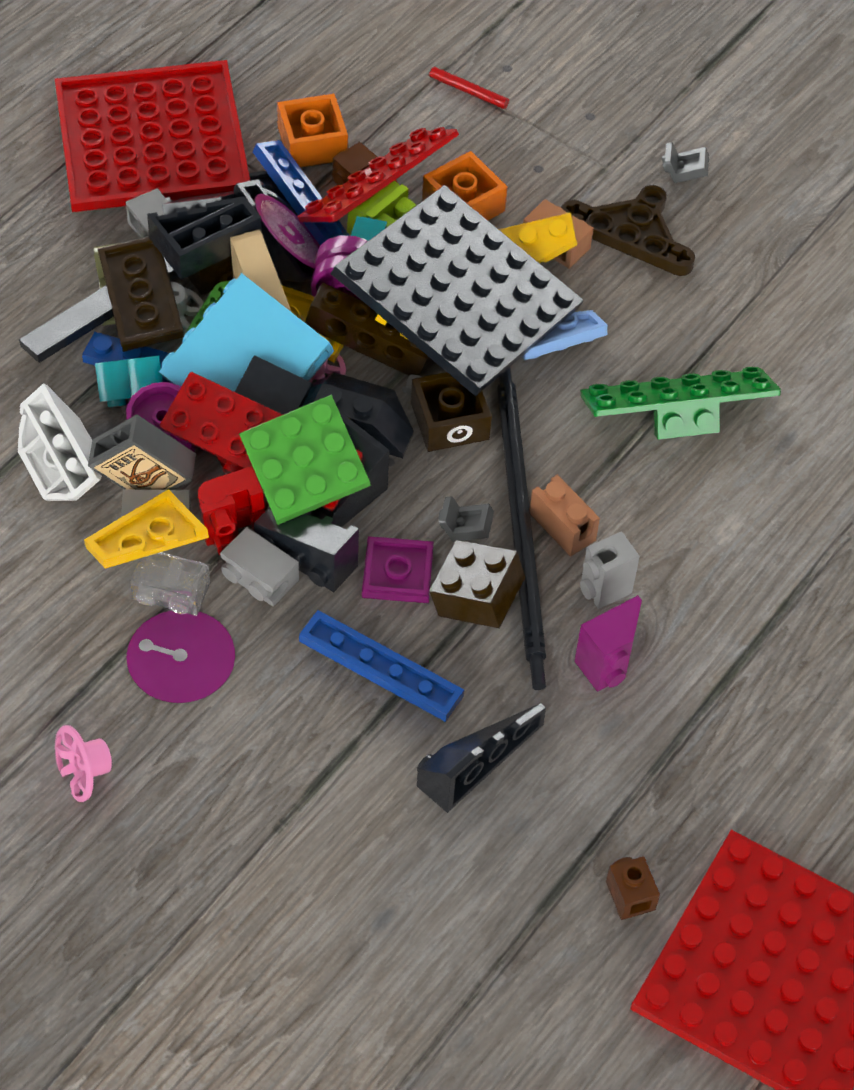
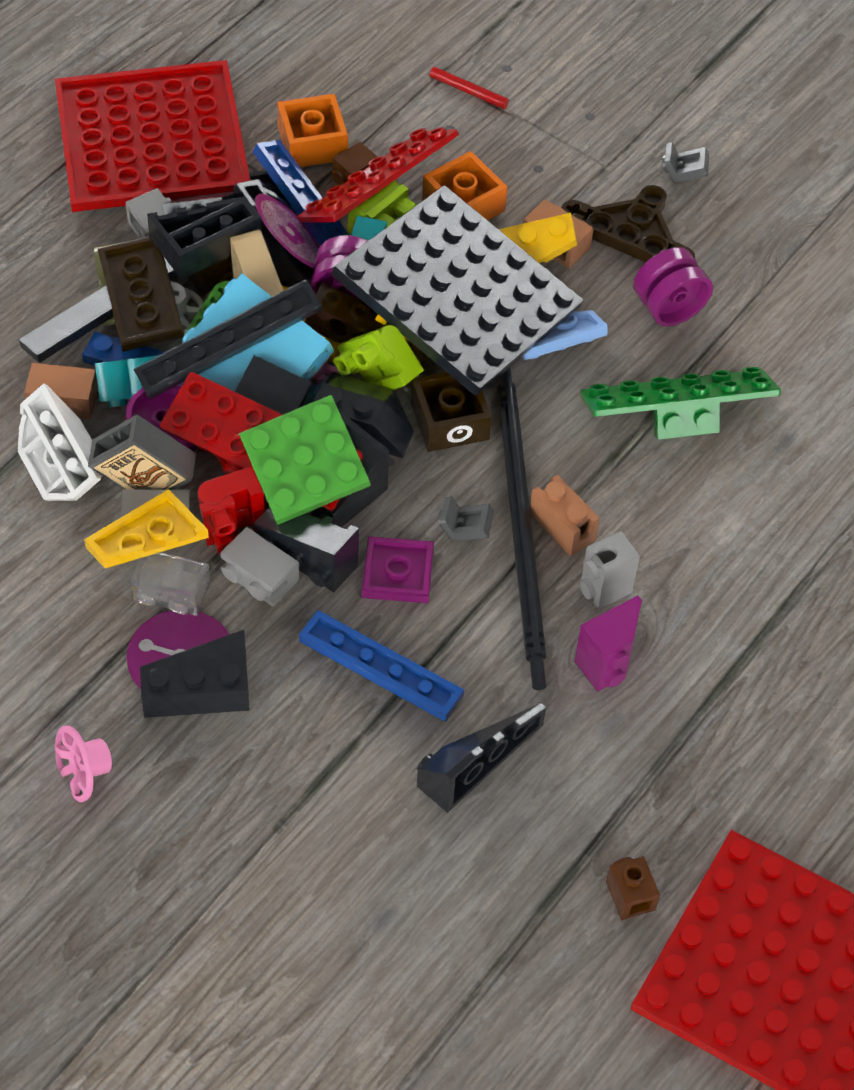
dark brown brick [429,540,525,629] -> none
none -> nougat brick [24,363,98,419]
none -> black tile [133,279,323,400]
none -> black wedge [140,629,249,718]
none -> lime hips [333,325,424,390]
none -> magenta wheel [633,247,714,327]

